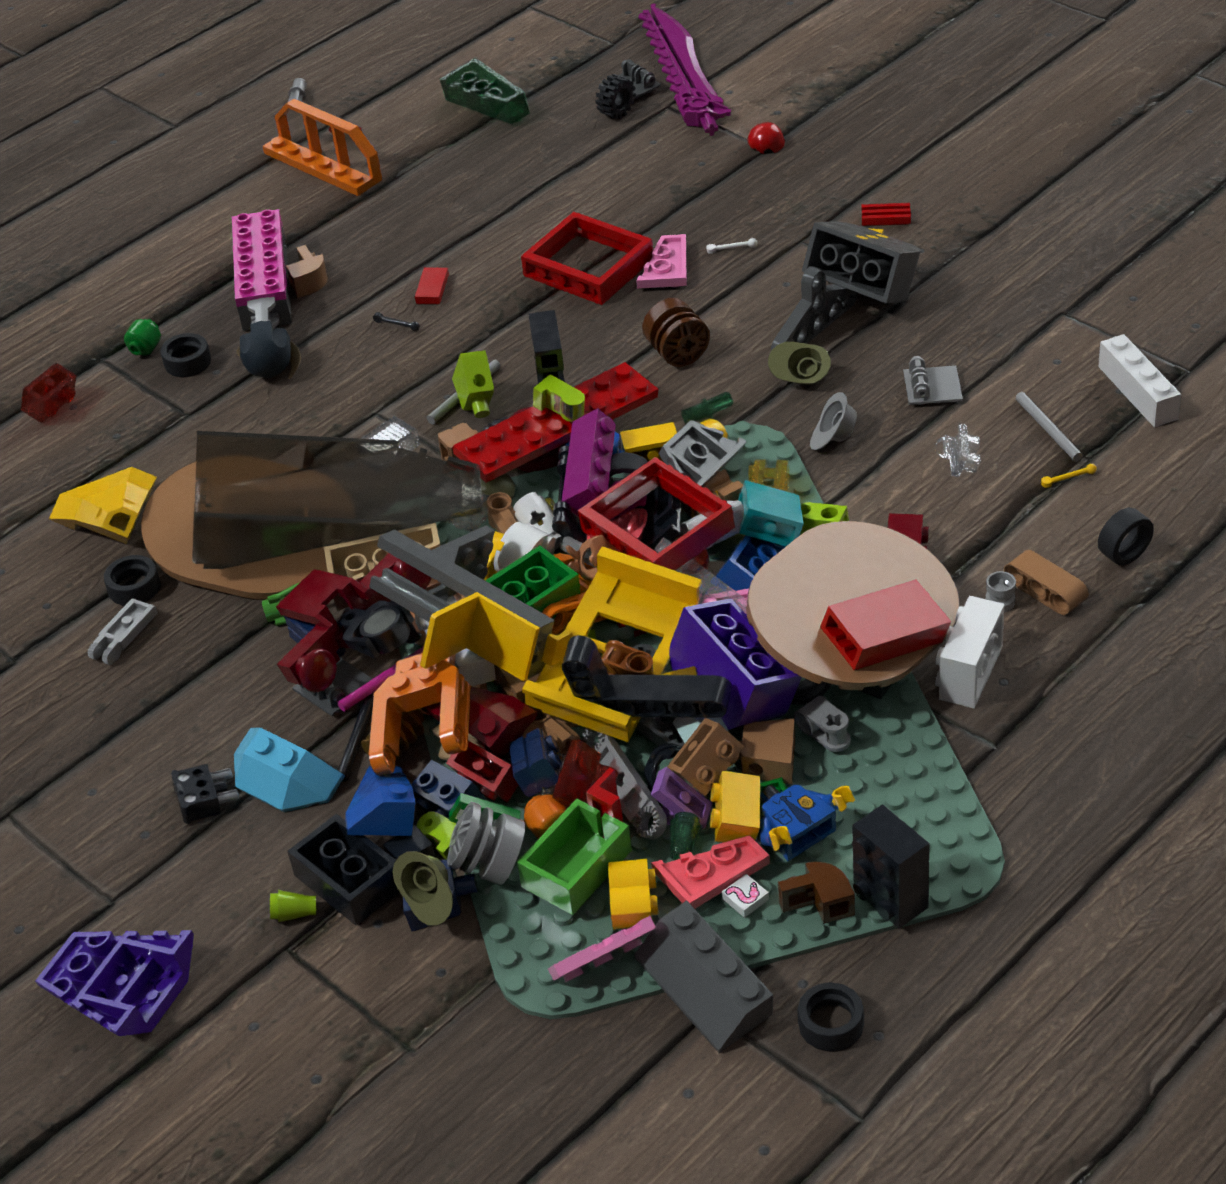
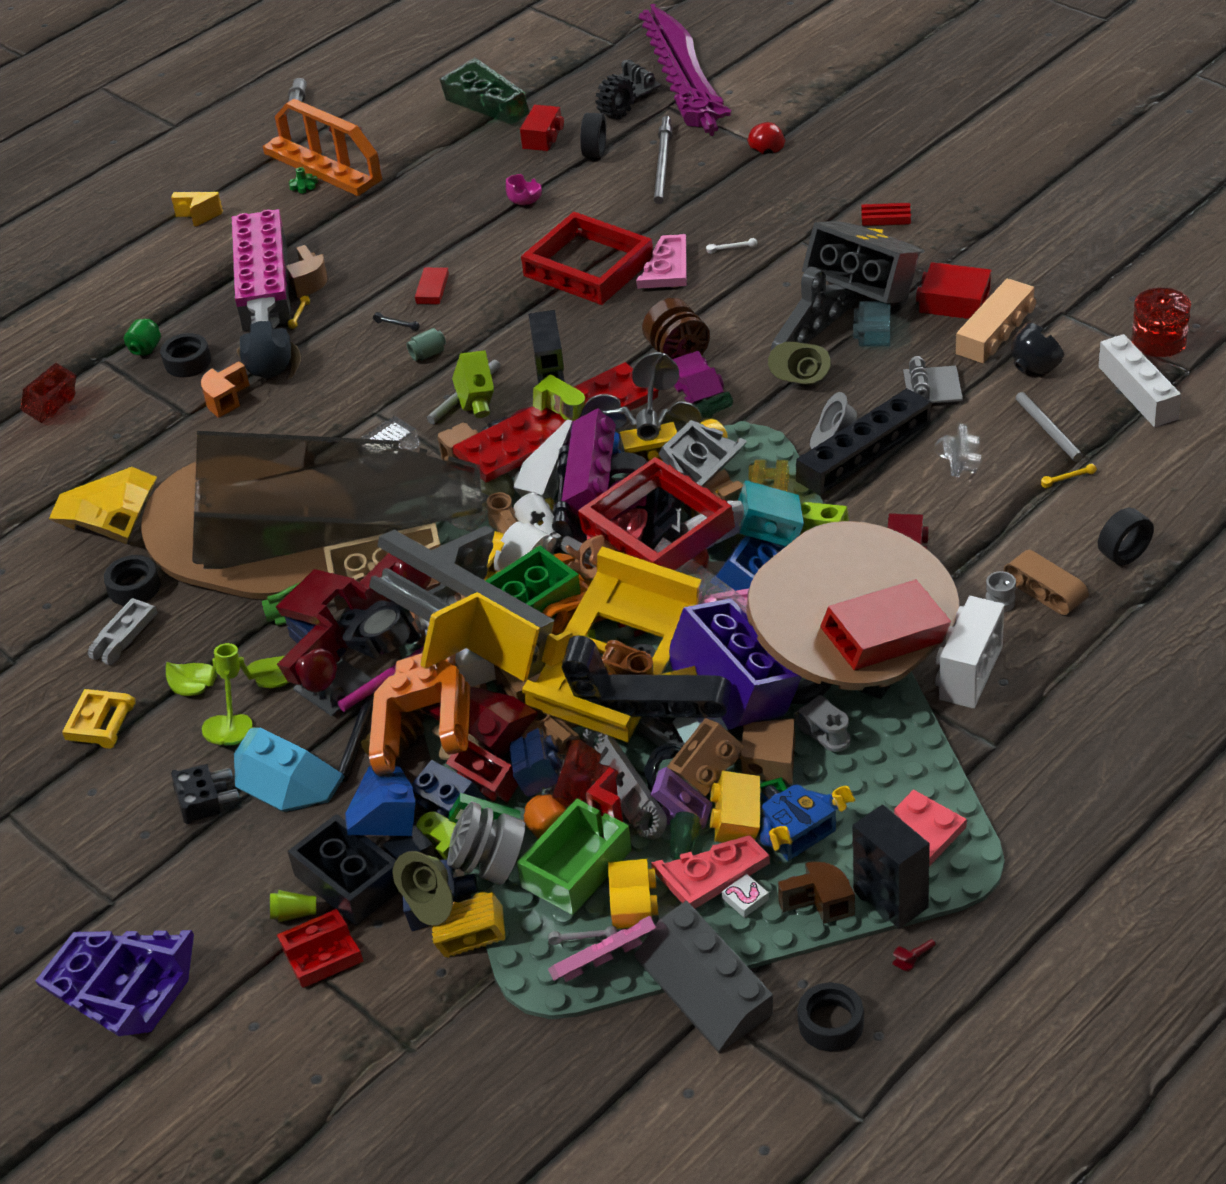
none -> yellow plate [62,689,136,749]
none -> lime plant [166,643,289,745]
none -> yellow slope [171,192,223,227]
none -> orange brick [201,361,250,418]
none -> red slope [277,909,364,988]
none -> yellow hinge [287,296,310,329]
none -> green plant [289,167,319,193]
none -> sand green brick [406,328,446,361]
none -> yellow brick [432,892,505,958]
none -> dark pink hair [506,174,542,205]
none -> white slope [513,419,573,505]
none -> red brick [520,104,564,151]
none -> light grey hinge [548,926,618,945]
none -> dark grey plant [579,352,703,441]
none -> black tyre [580,113,606,158]
none -> flat silver bar [654,116,672,204]
none -> magenta brick [672,351,724,403]
none -> black brick [796,388,932,496]
none -> clear light blue brick [853,301,890,346]
none -> dark red hand [892,939,936,972]
none -> coral wing [894,789,967,866]
none -> red brick [916,262,992,319]
none -> light nougat brick [956,278,1036,364]
none -> black cylinder [1011,322,1064,375]
none -> clear red wheel [1131,287,1191,357]

